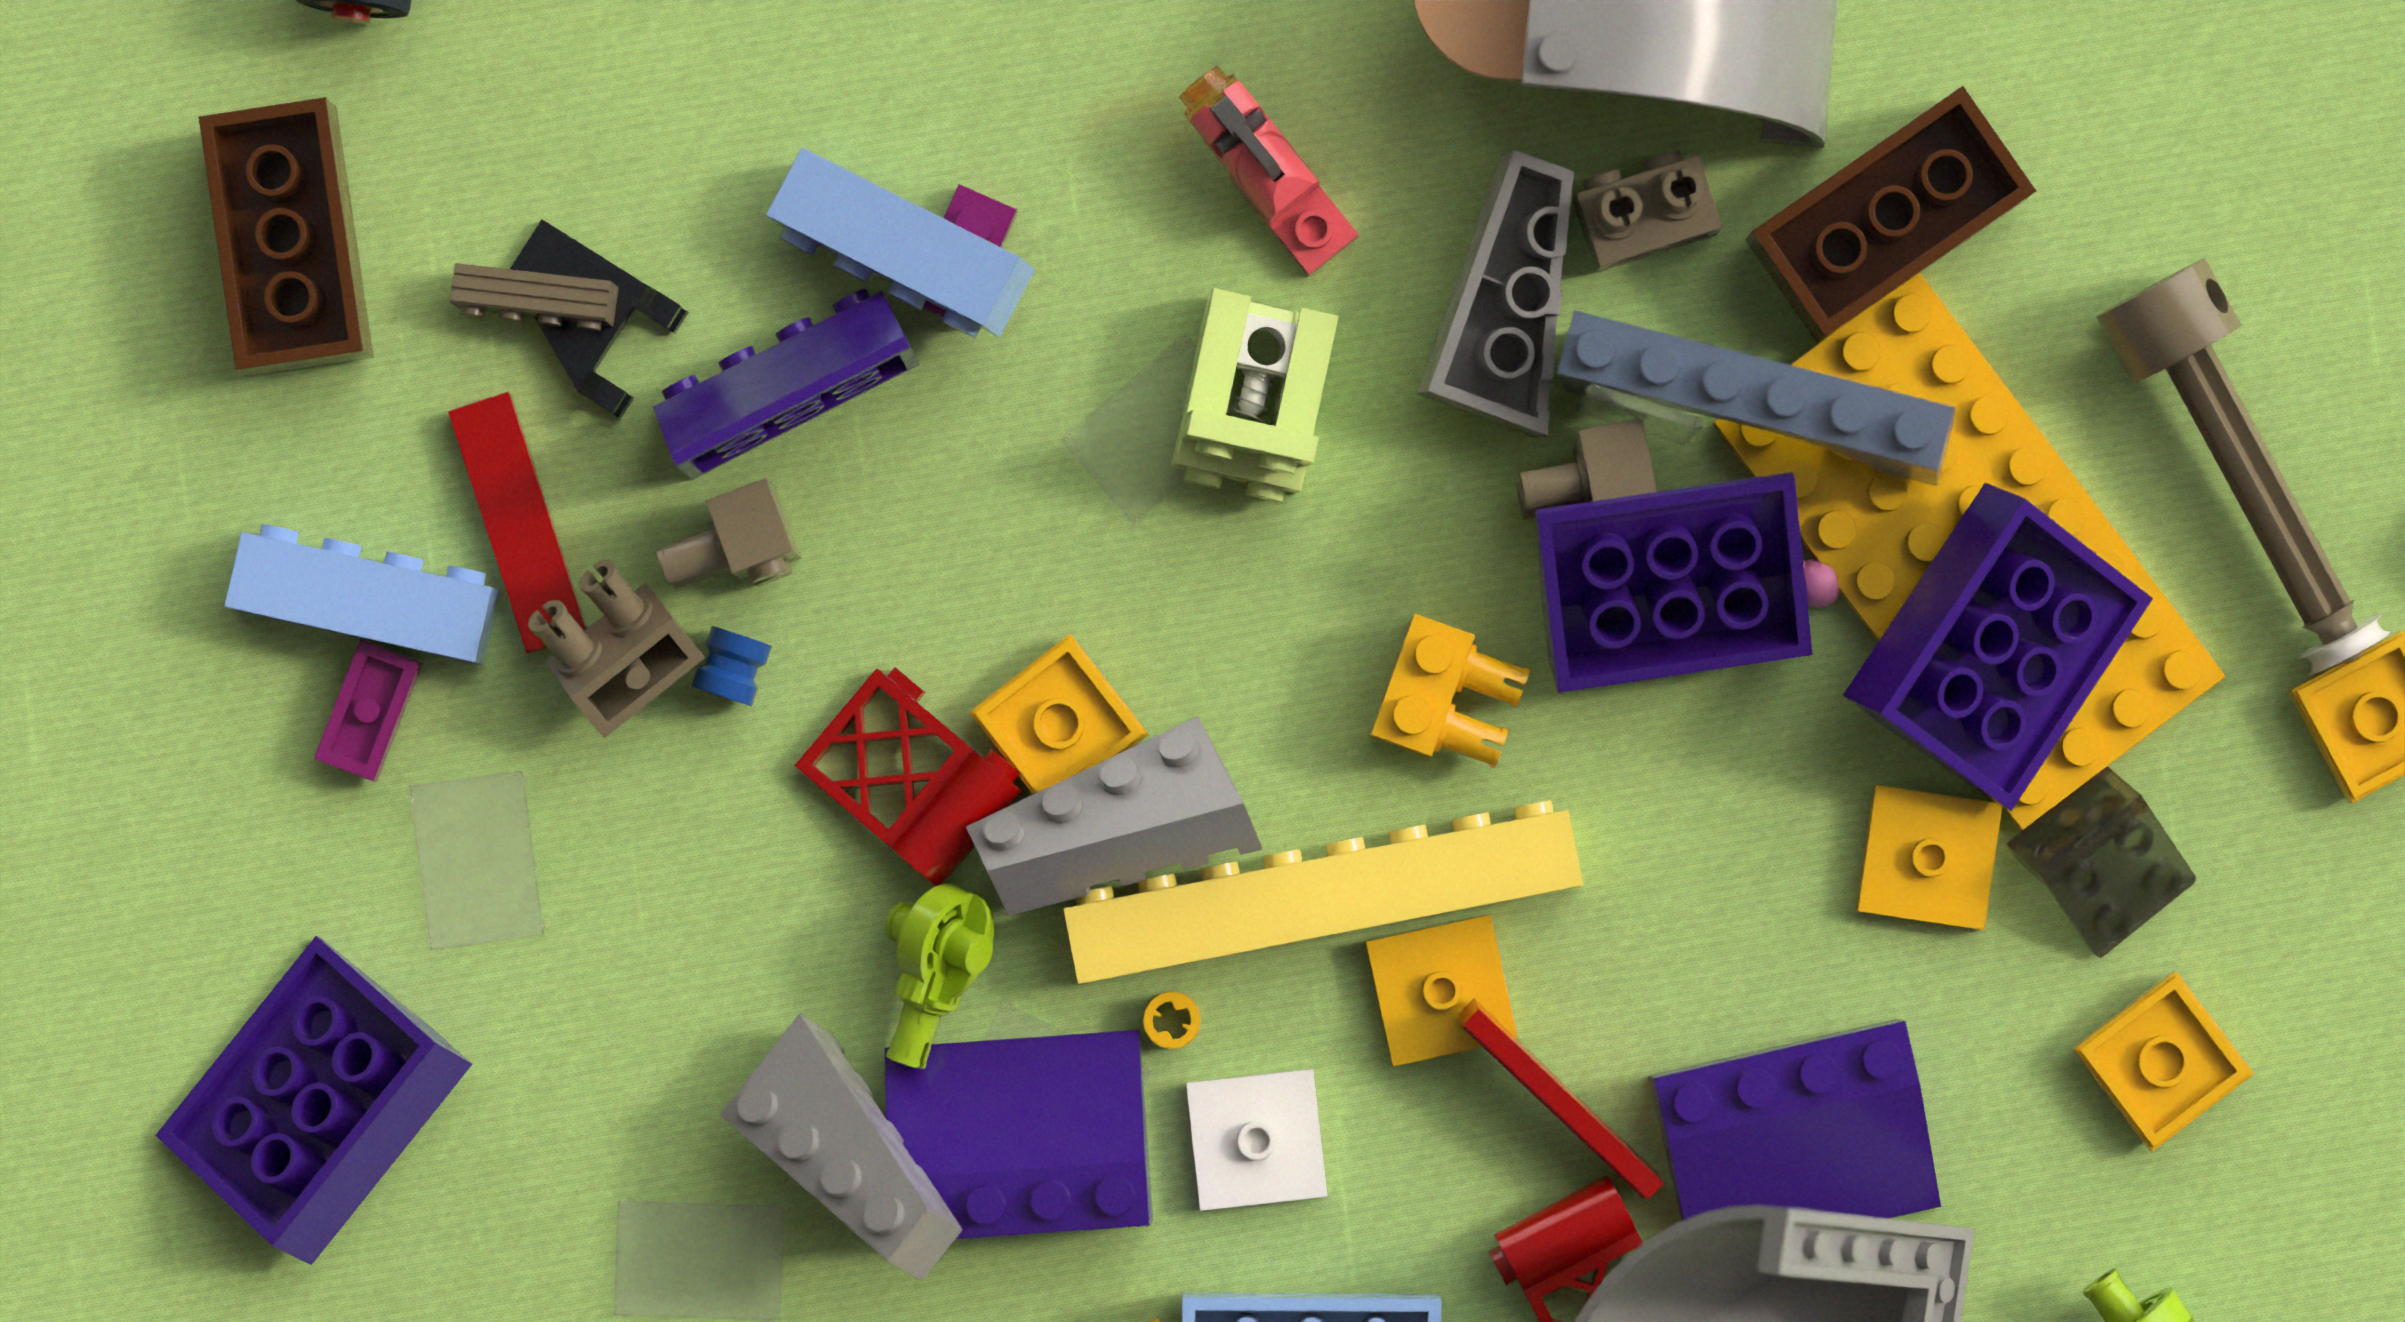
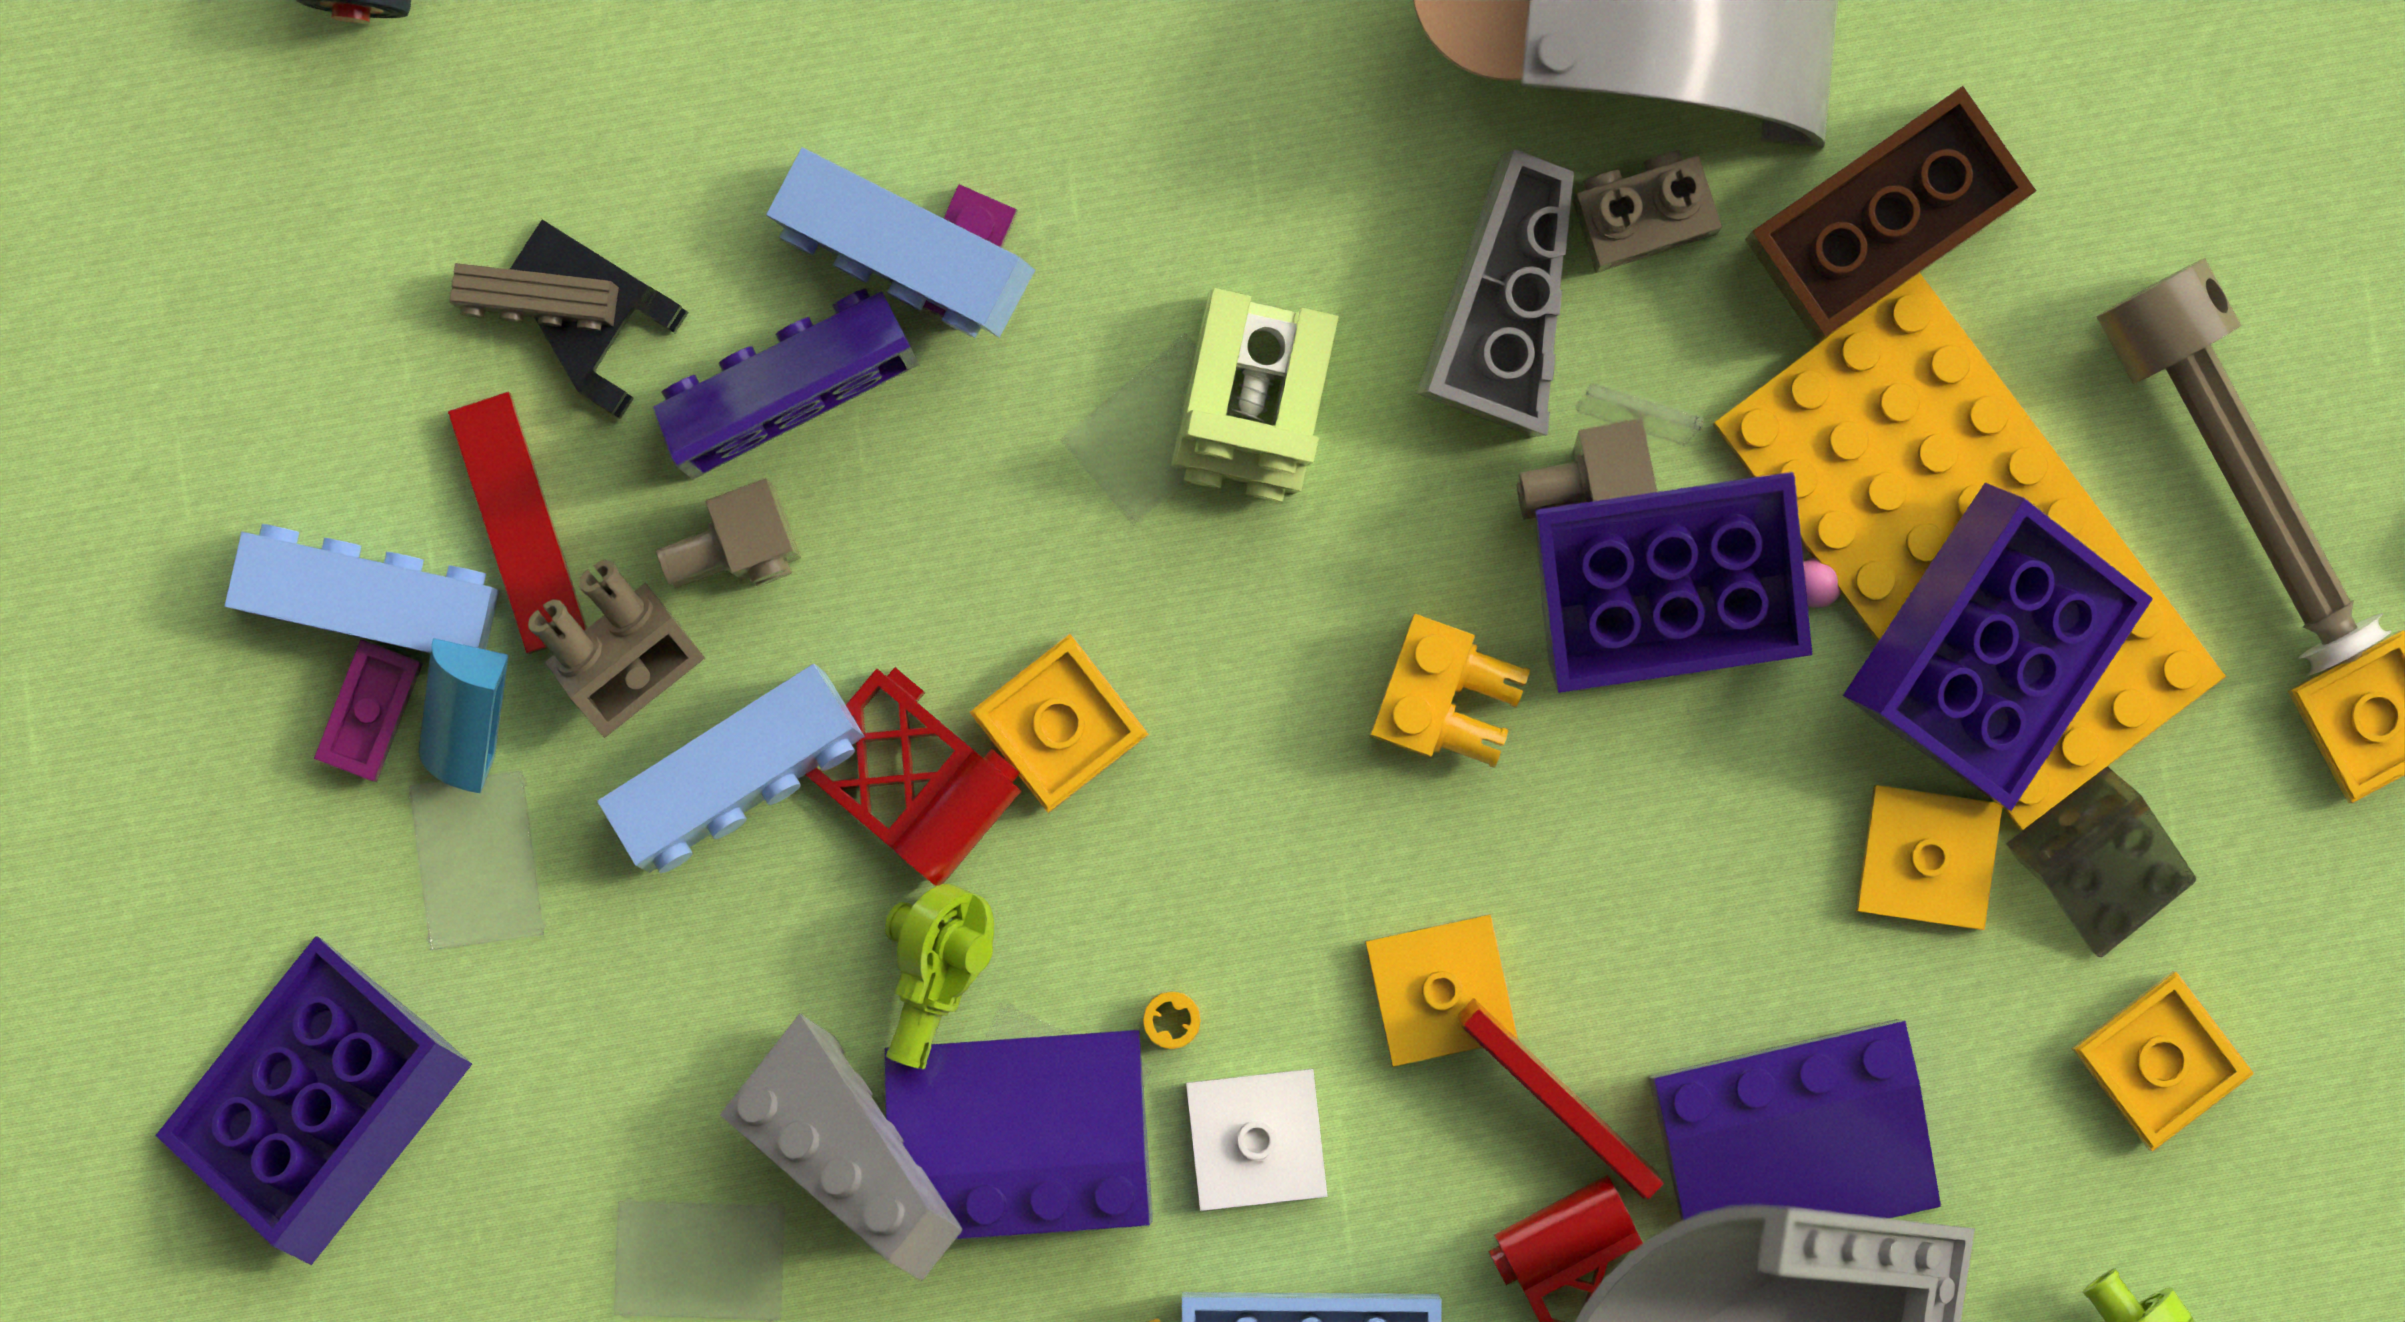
reddish brown brick [198,97,374,377] -> none
blue wheel [691,626,772,707] -> none
light grey wedge [966,716,1263,916] -> none
light yellow brick [1063,800,1583,984] -> none
coral plate [1179,66,1359,277] -> none
sand blue arch [1557,310,1955,486] -> none
none -> dark azure brick [419,638,509,794]
none -> light blue brick [597,664,865,873]

